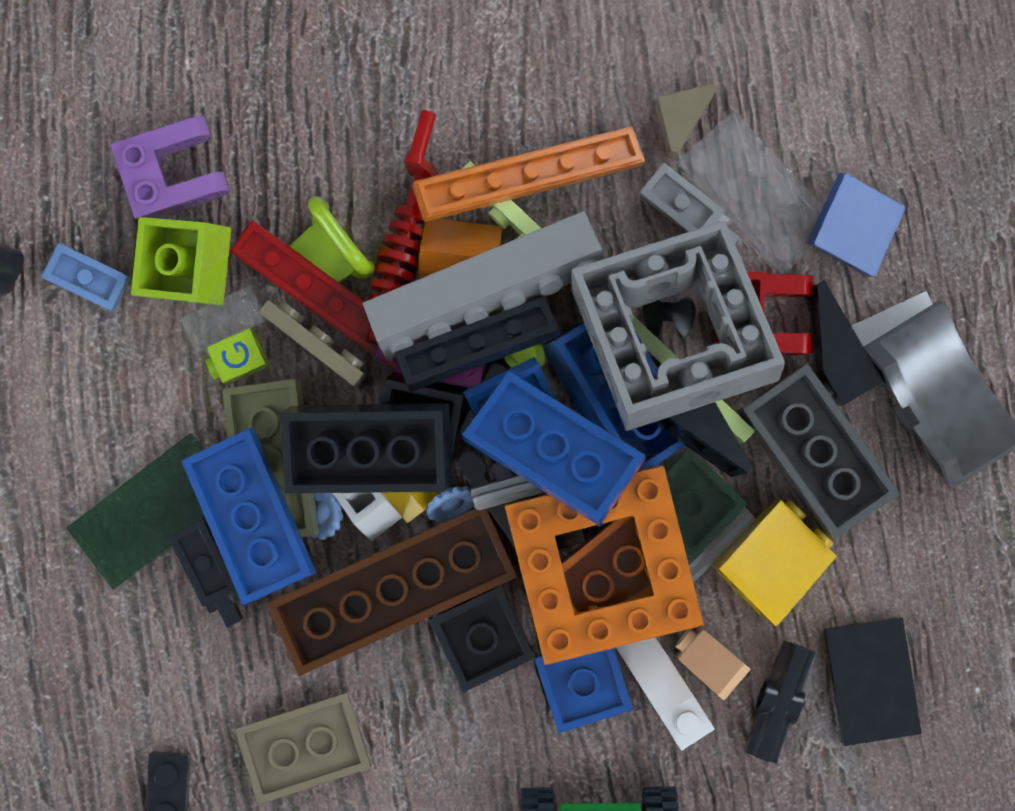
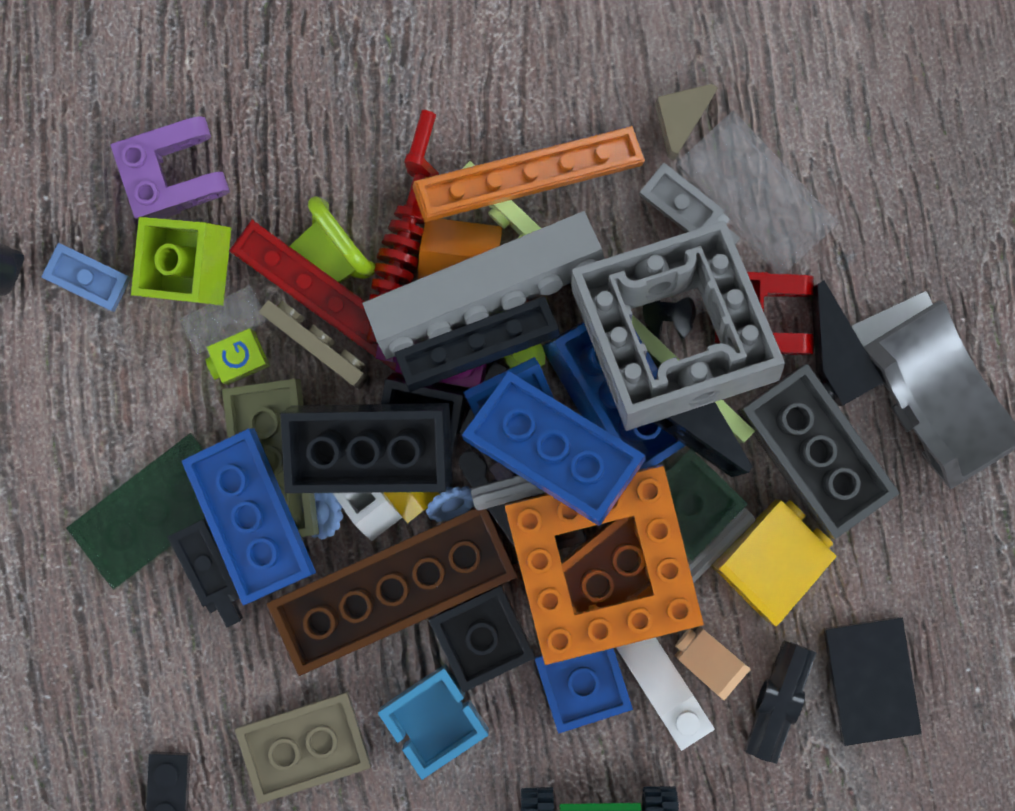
tile [807,173,906,277] -> none
none -> dark azure piece [378,663,489,780]

